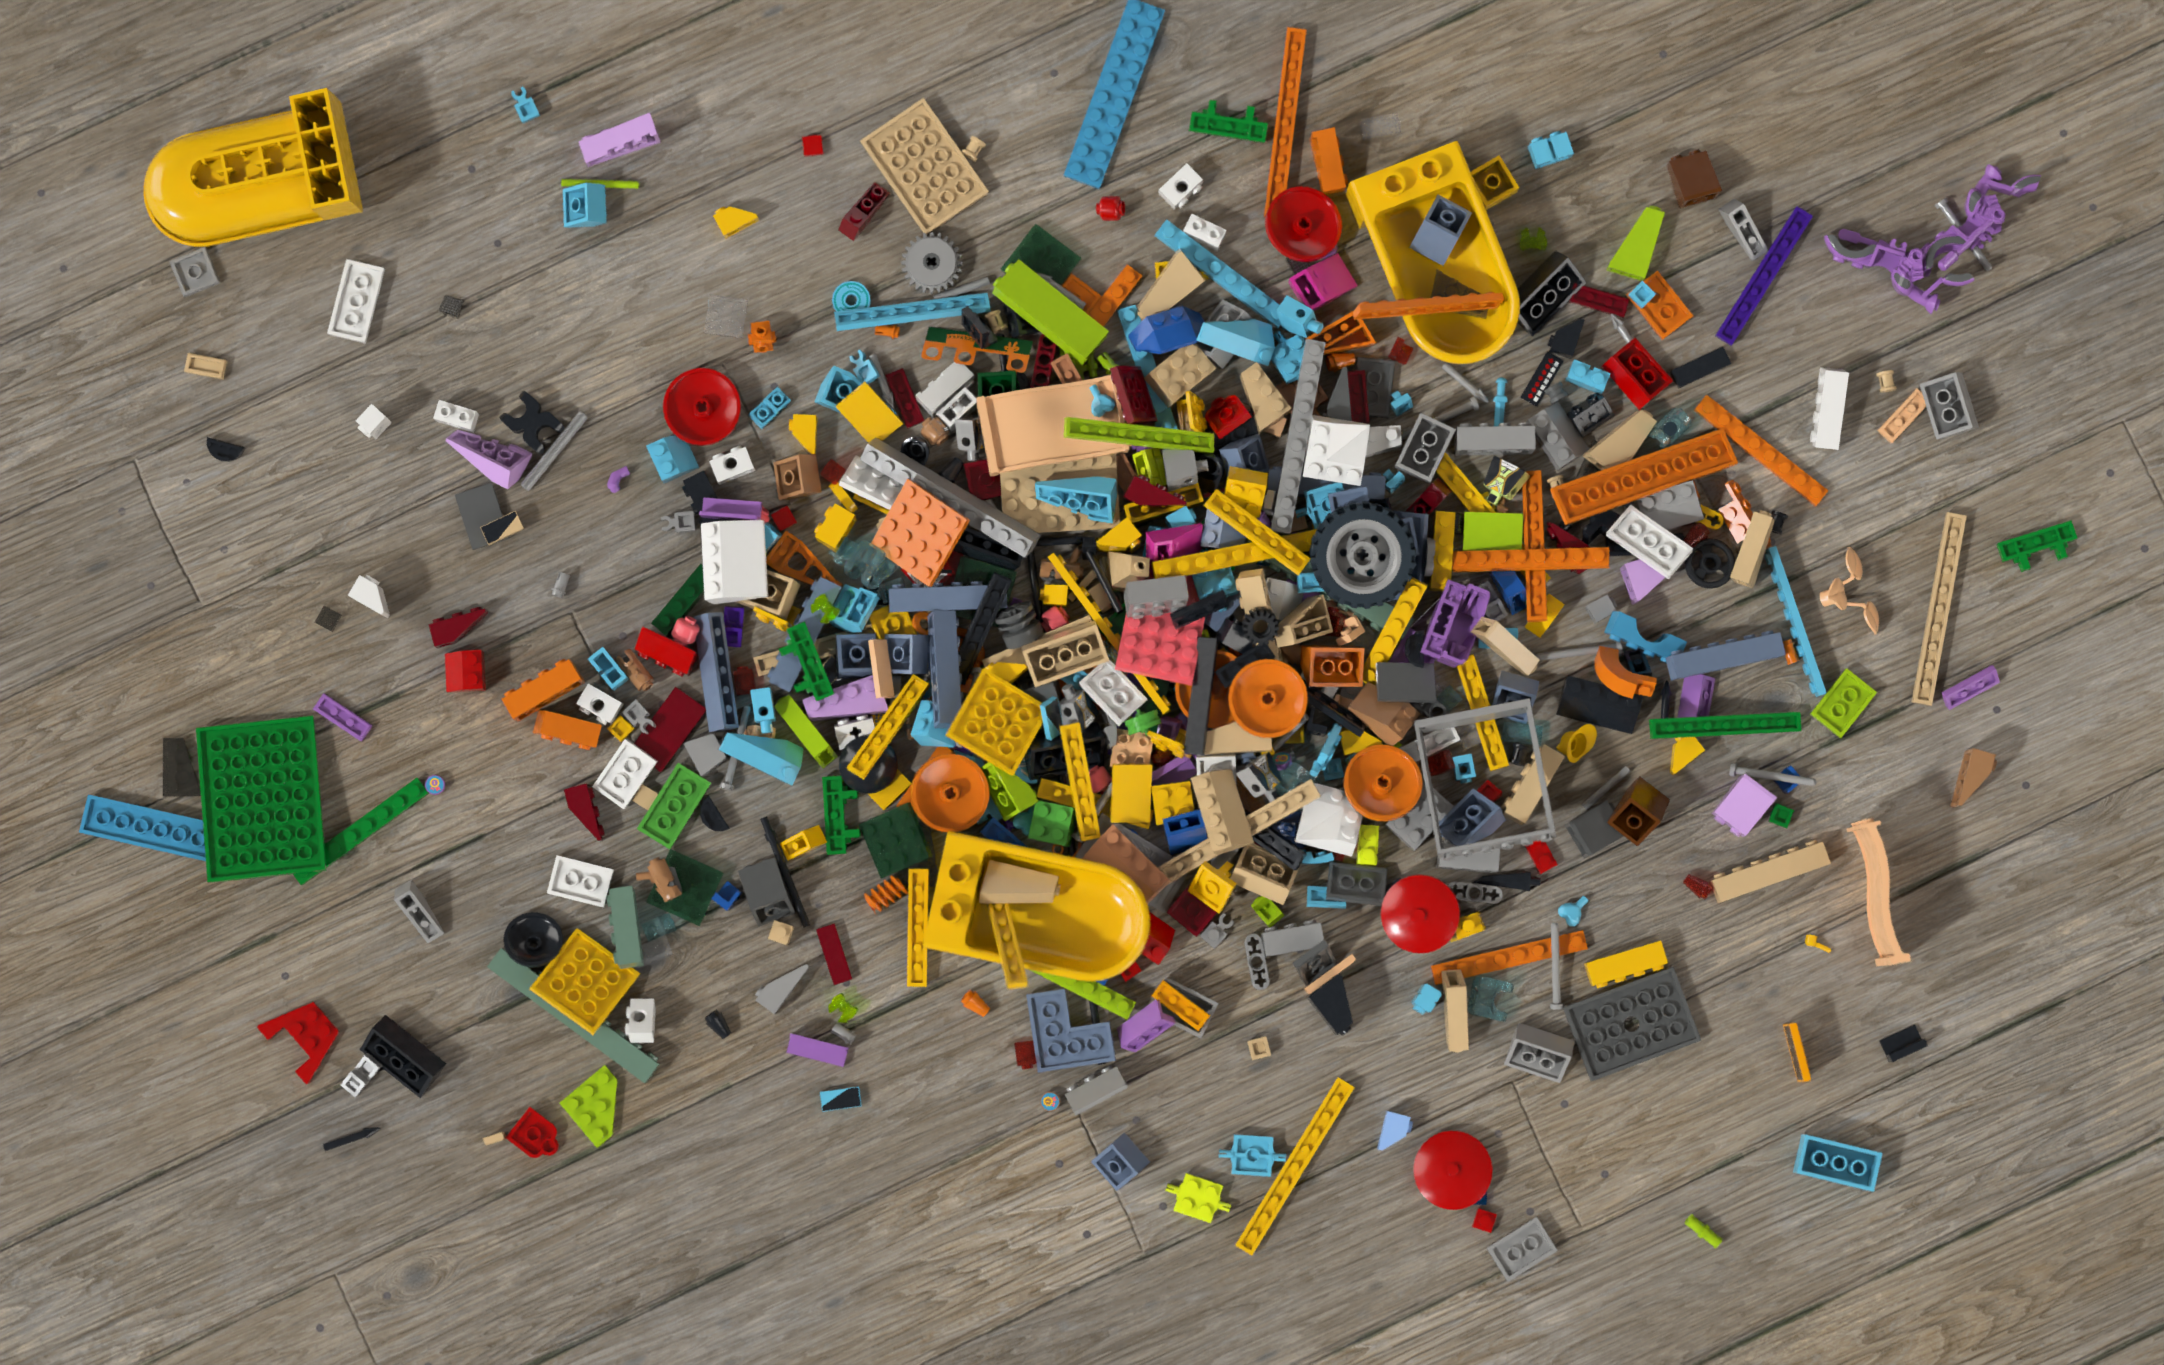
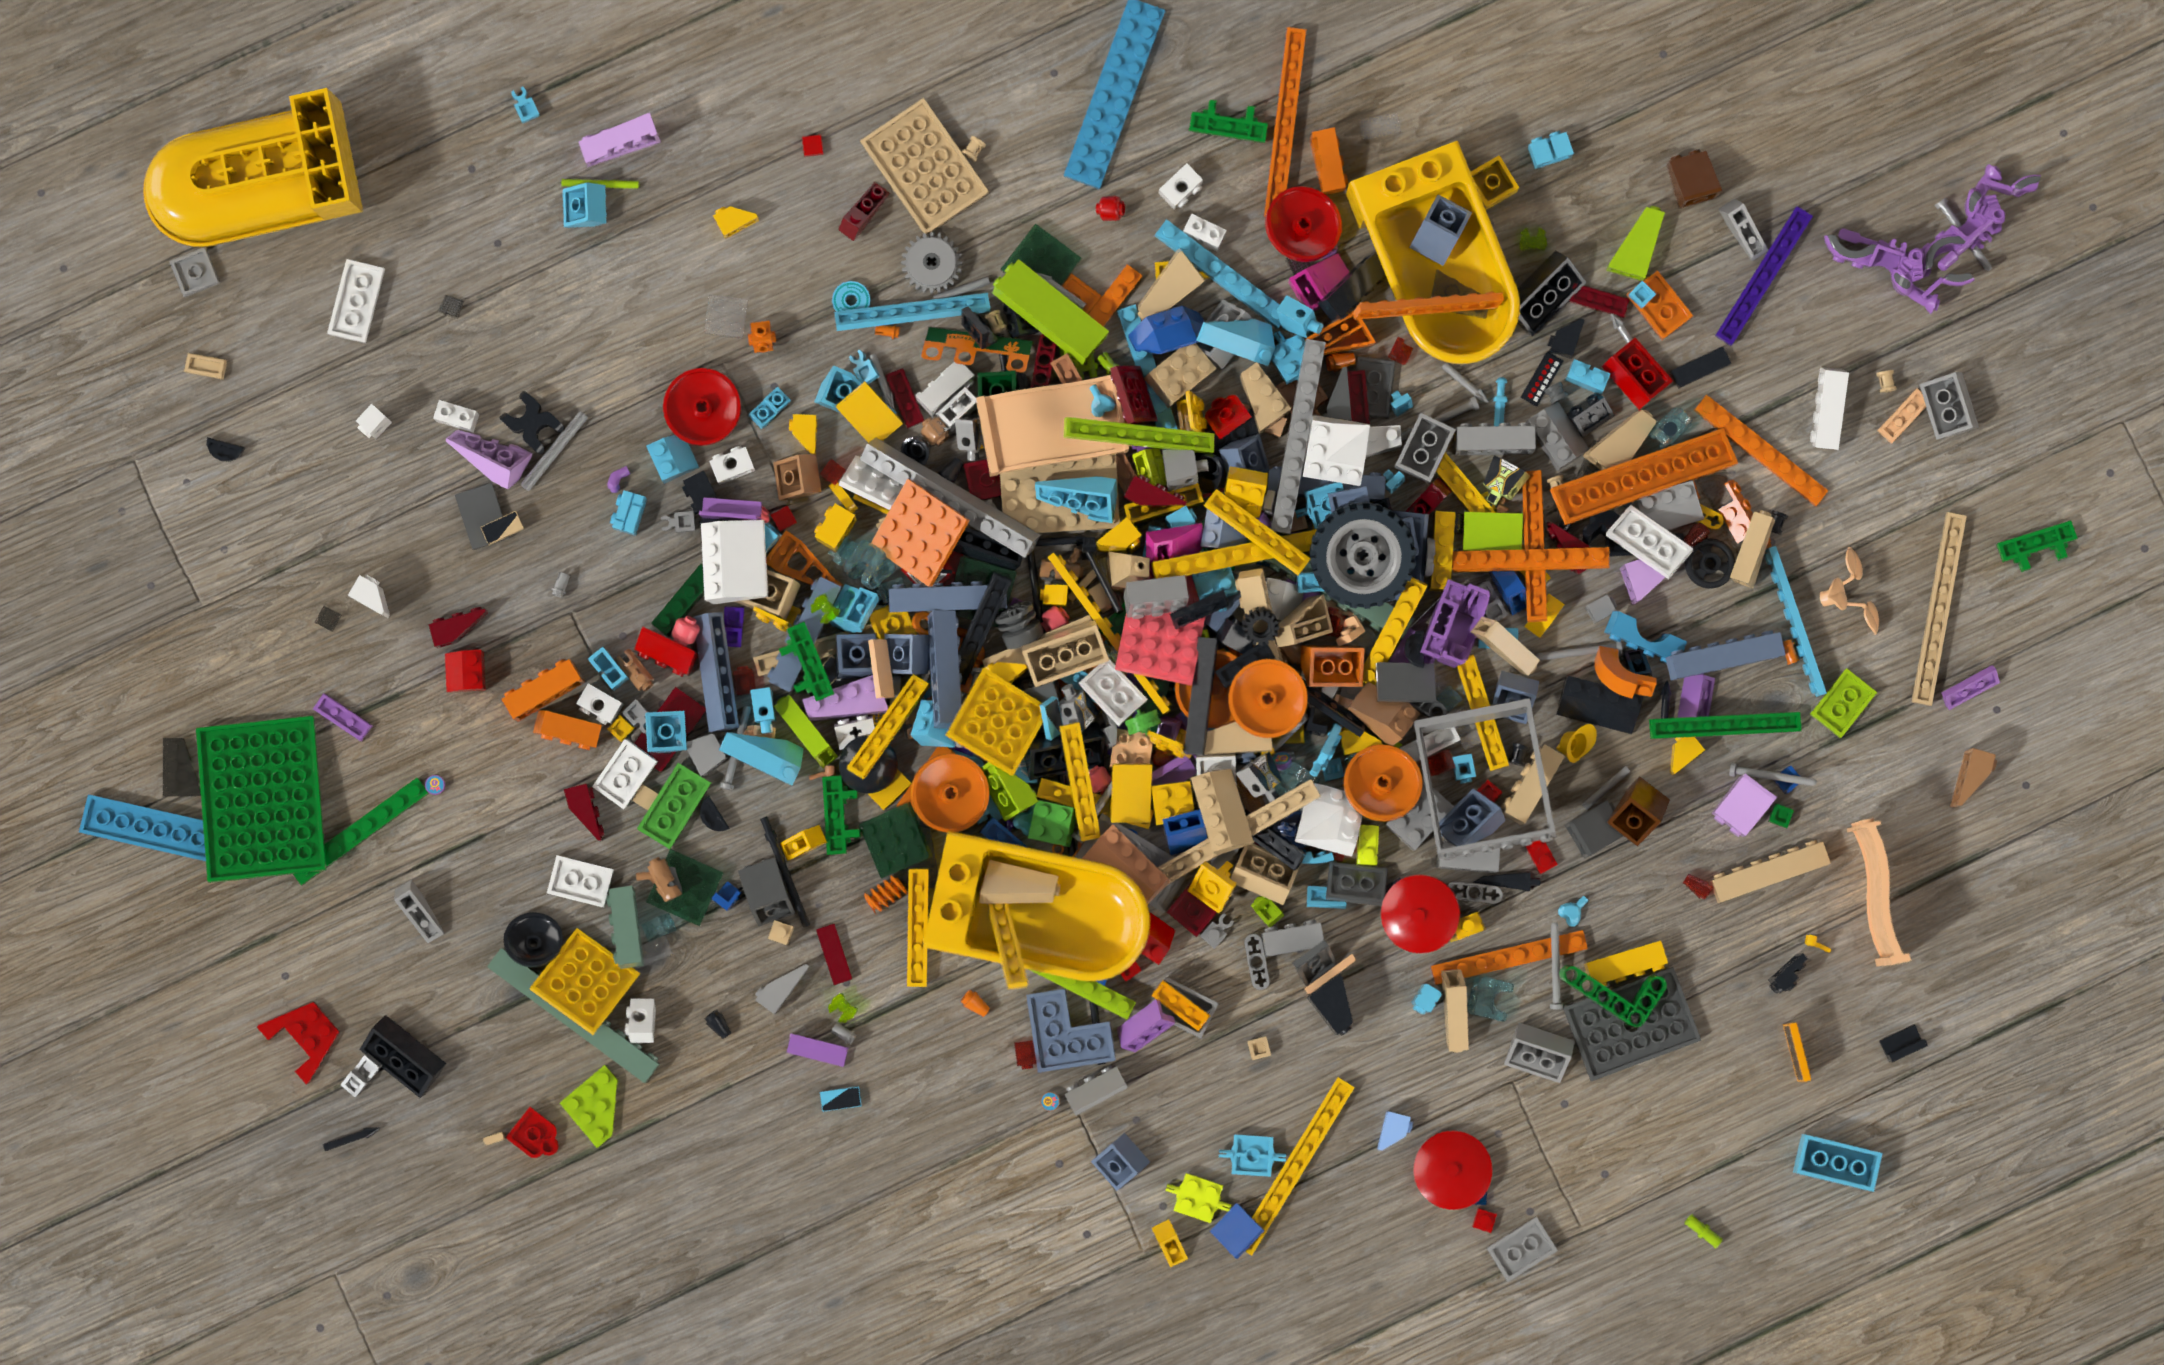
clear light blue plate [1501,721,1543,746] -> none
none -> medium azure brick [610,490,647,536]
none -> medium azure slope [645,711,687,753]
none -> nougat hand [809,766,836,780]
none -> yellow slope [1152,1219,1188,1268]
none -> blue tile [1210,1203,1264,1259]
none -> black brick [1318,252,1386,321]
none -> green beam [1559,965,1667,1027]
none -> black plate [1768,953,1808,994]

